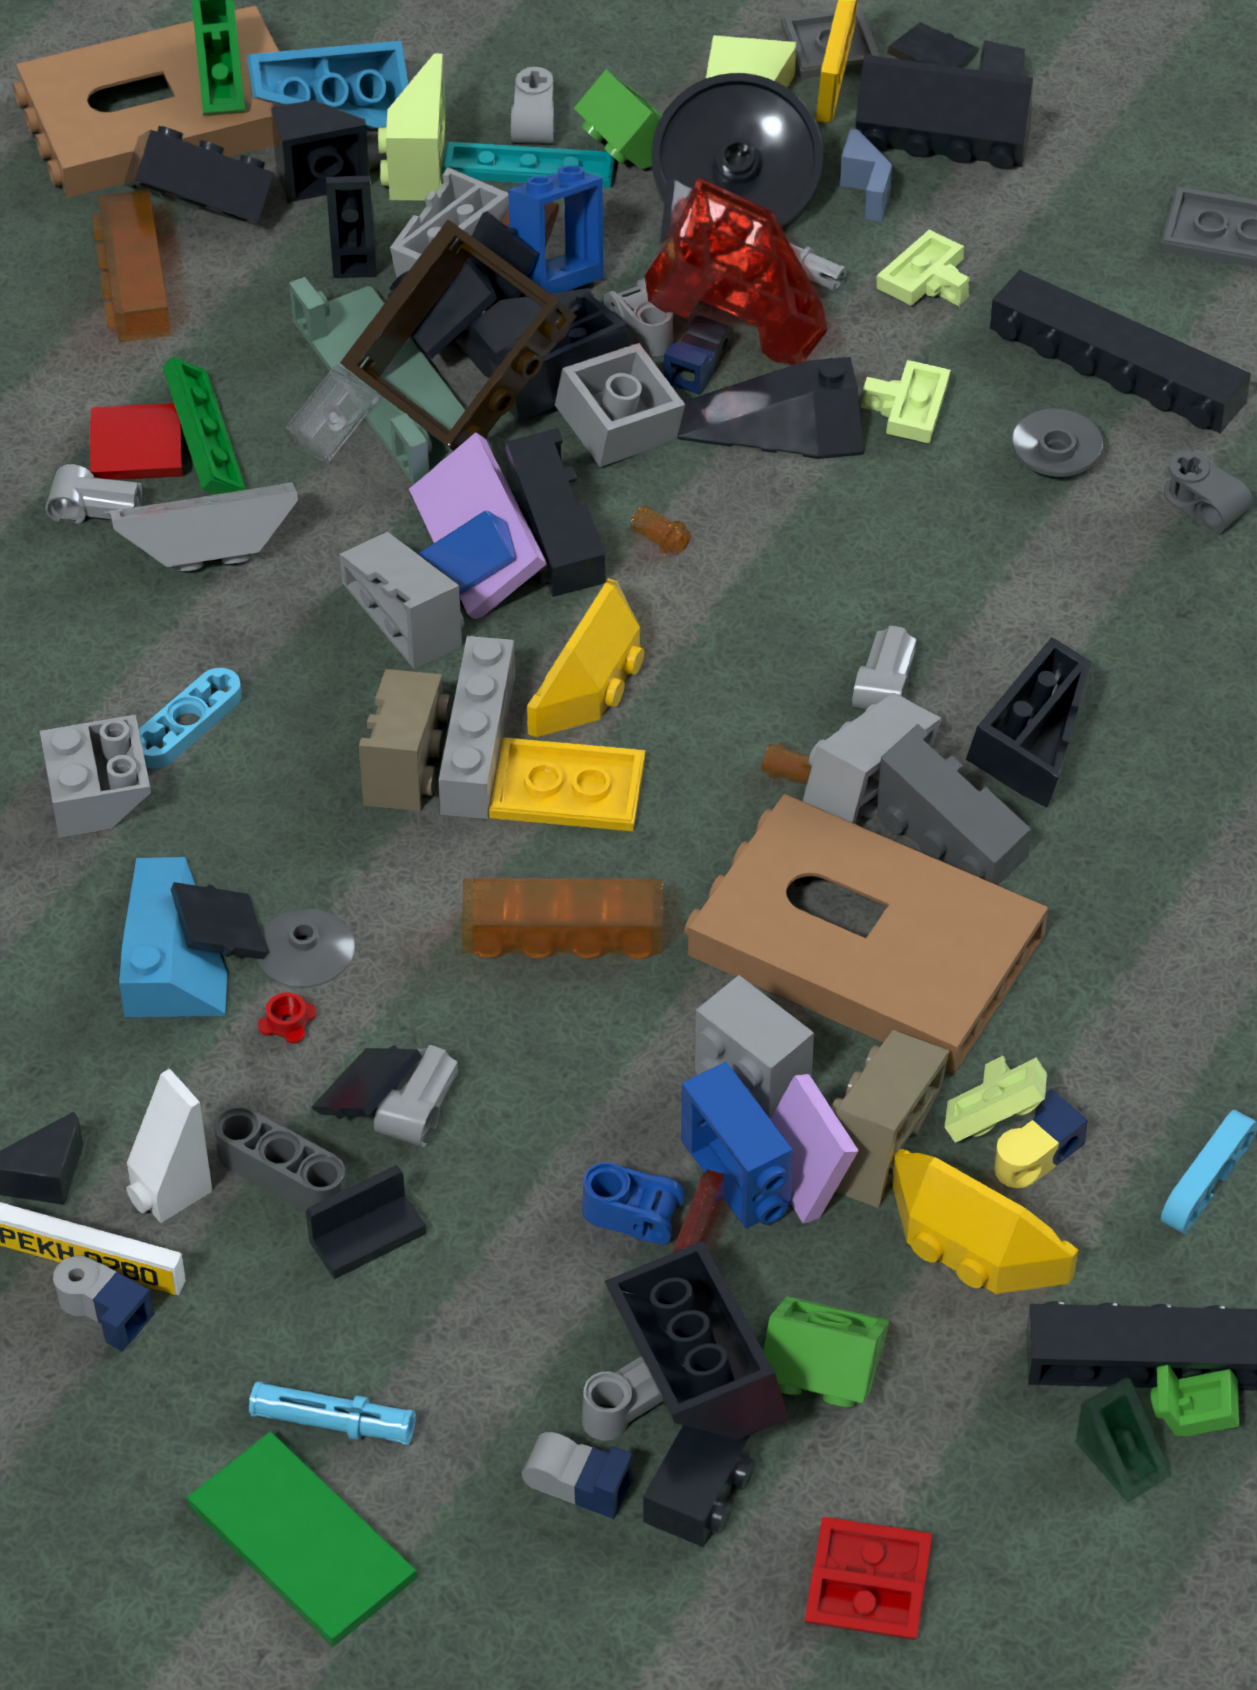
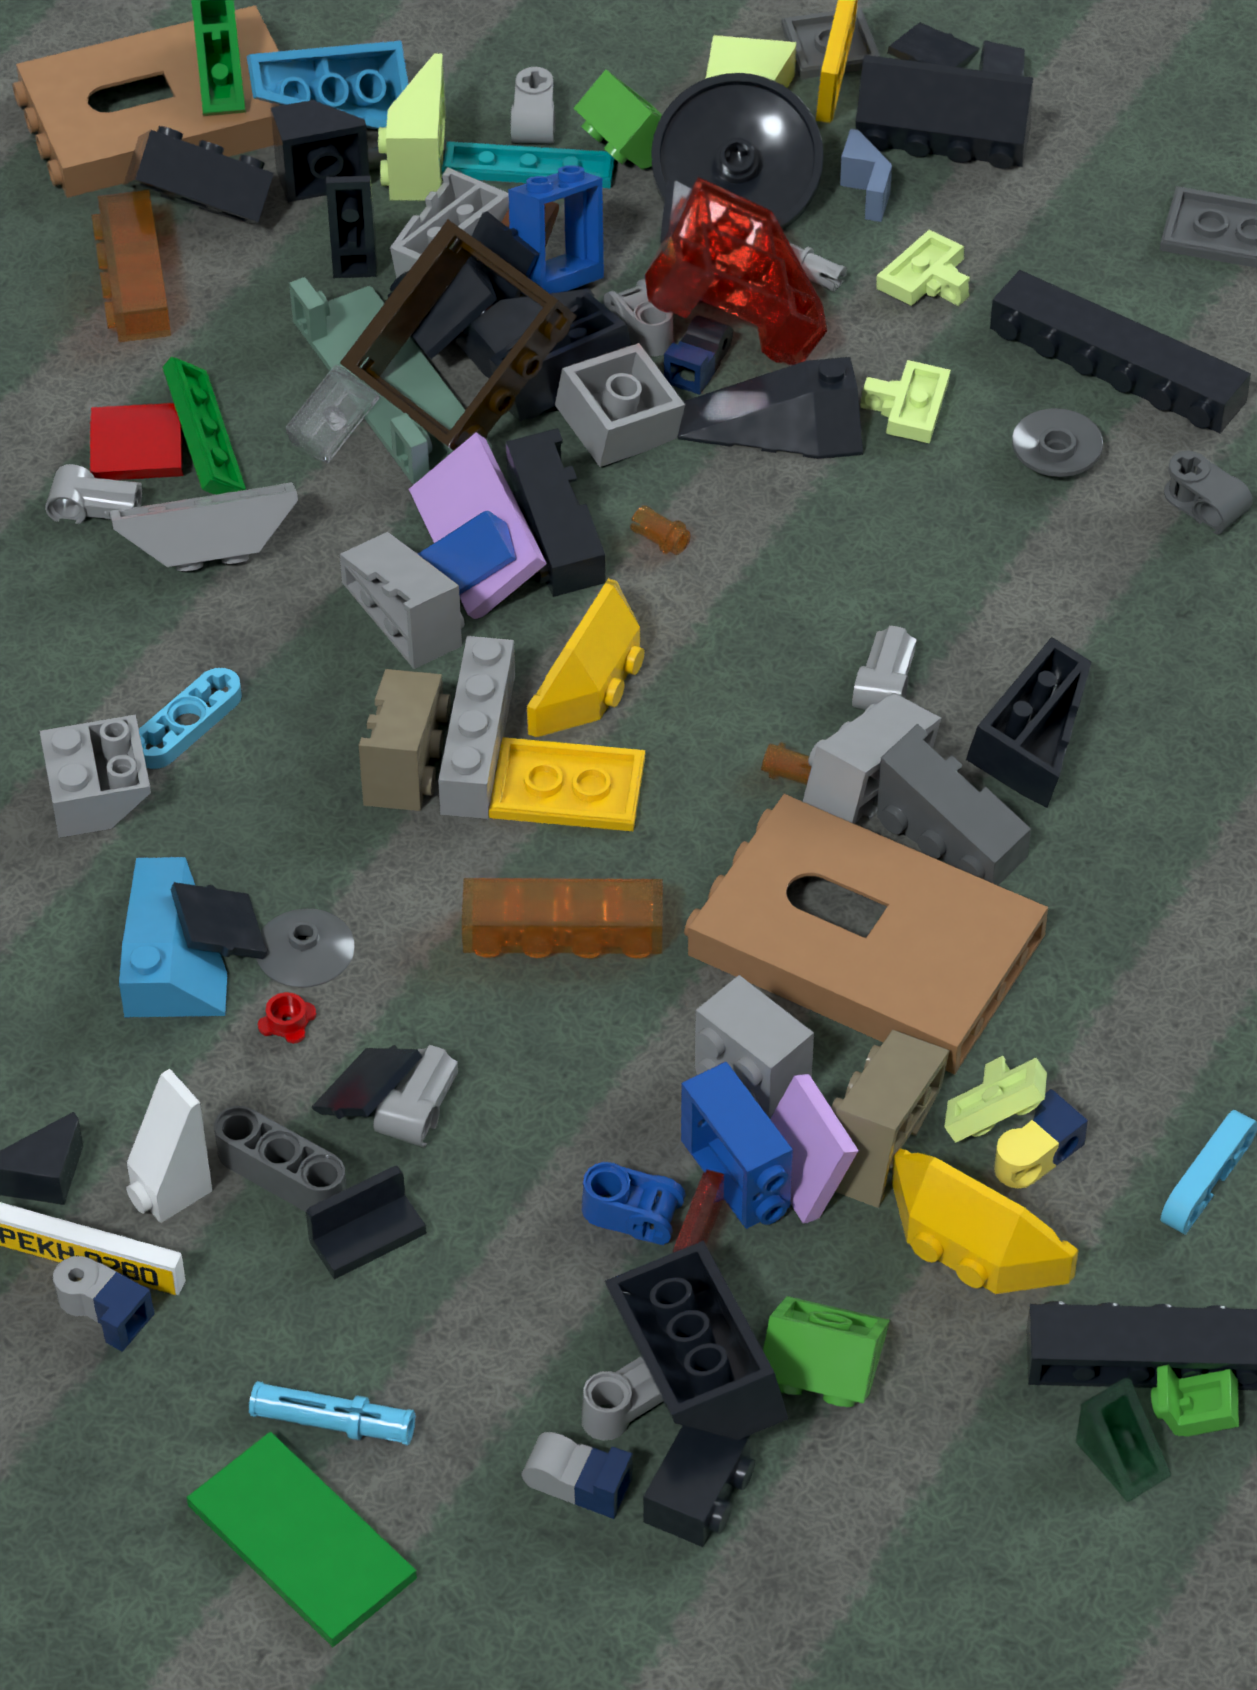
red slope [805,1517,932,1640] -> none

